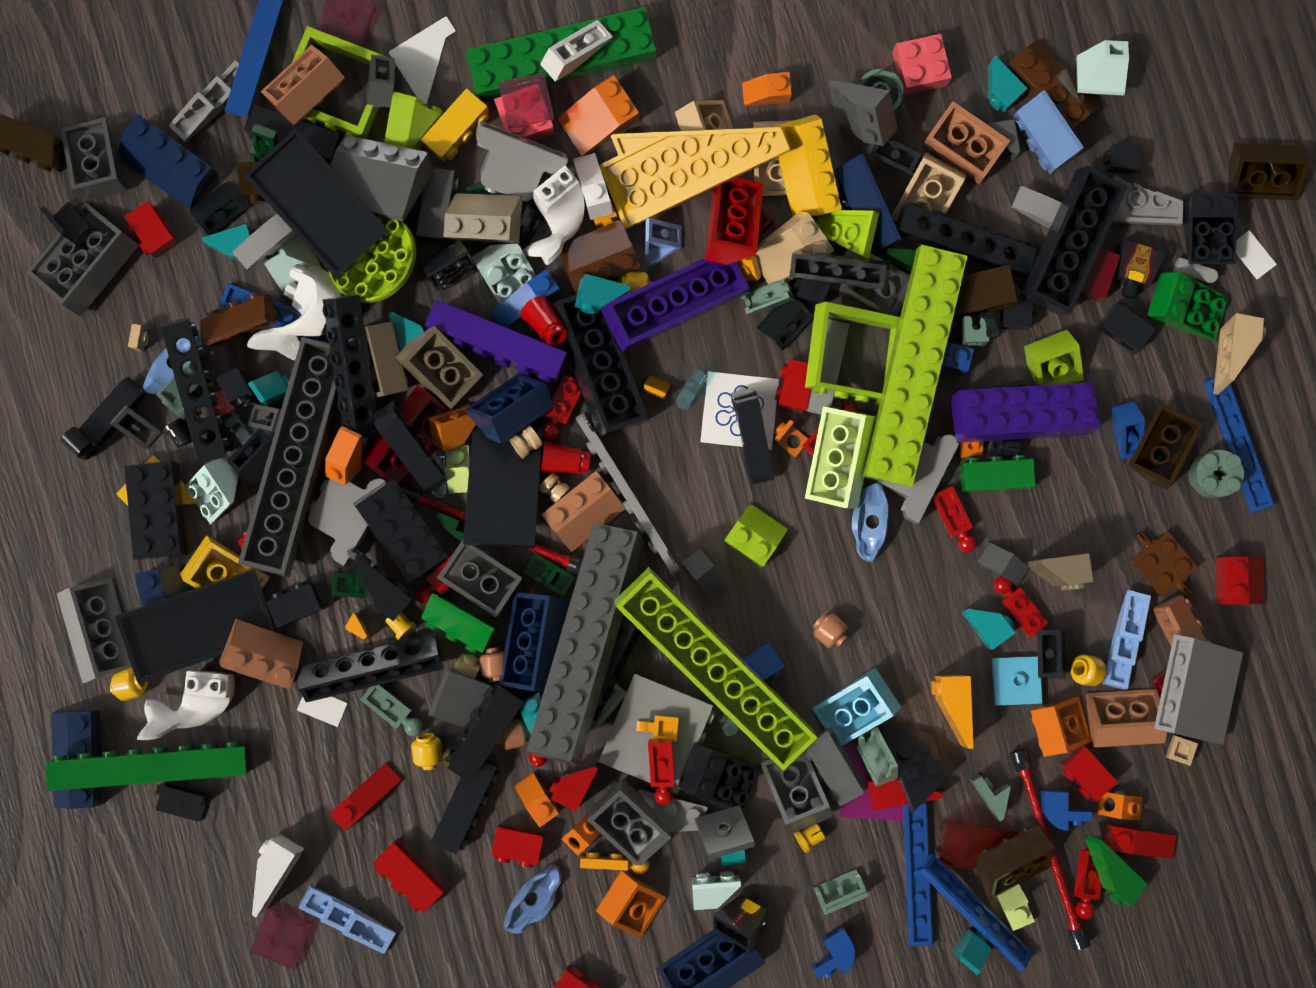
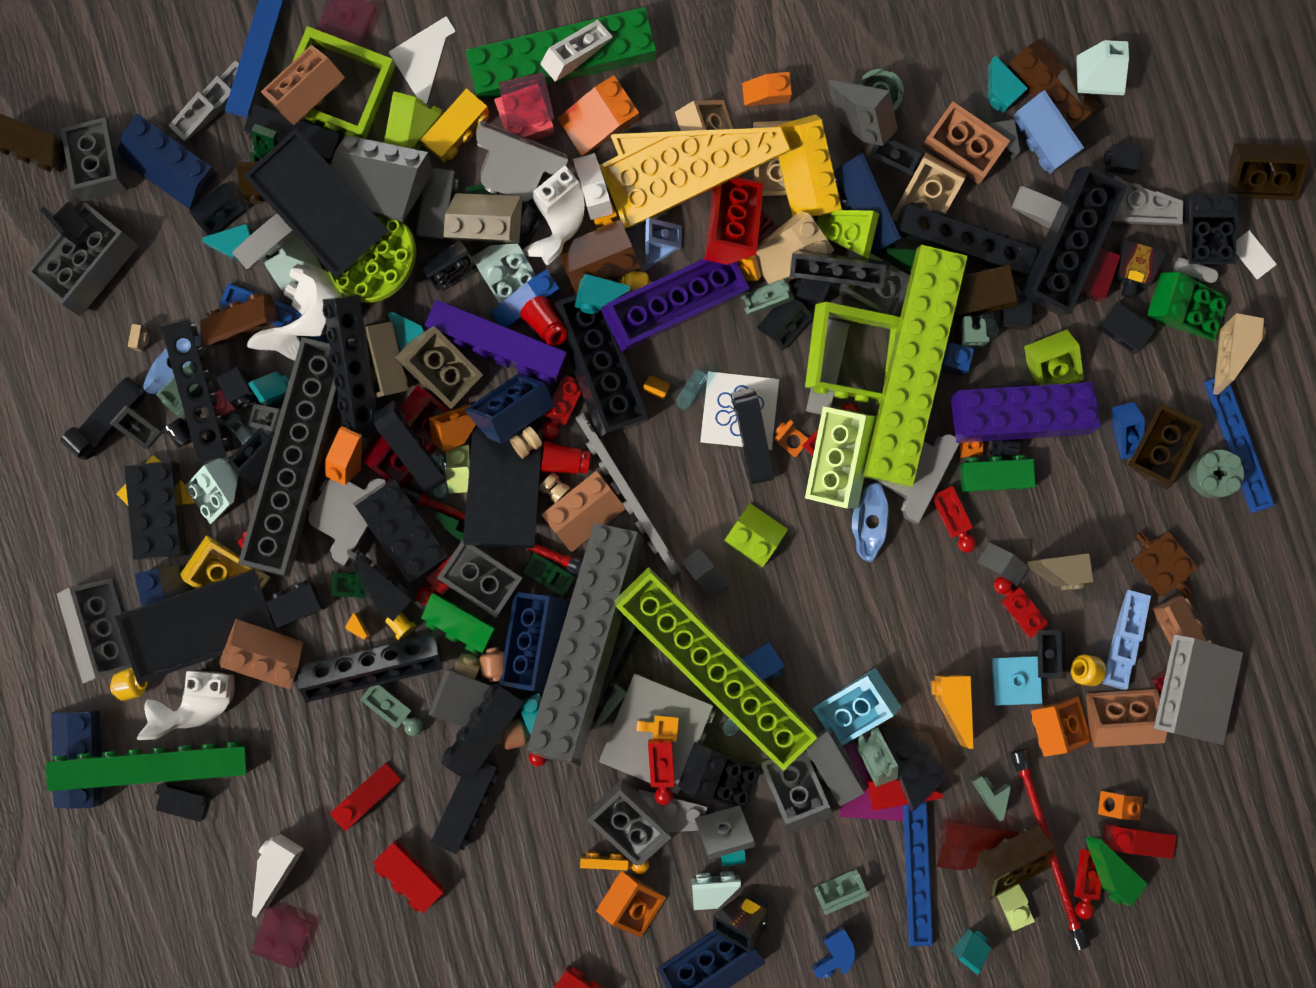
red brick [124,201,179,259] -> none
white sticker [297,696,347,727] -> none
light blue slope [298,885,396,954] -> none
dark grey slope [367,55,395,108] -> none
yellow head [411,733,443,770] -> none
red brick [491,825,545,868] -> none
medium blue piece [504,863,561,934] -> none
orange slope [514,772,561,828] -> none
red slope [549,763,599,812] -> none
orange bracket [562,810,601,855] -> none
red brick [774,359,811,413] -> none
yellow bush [794,824,825,853] -> none
nougat head [813,613,848,648] -> none
coral brick [892,34,952,96] -> none
blue tile [919,853,1033,971] -> none
teal slope [961,609,1015,650] -> none
blue brick [1040,790,1092,831] -> none
red brick [1060,746,1118,801] -> none
tan plate [1166,735,1198,766] -> none
red slope [1216,557,1265,605] -> none

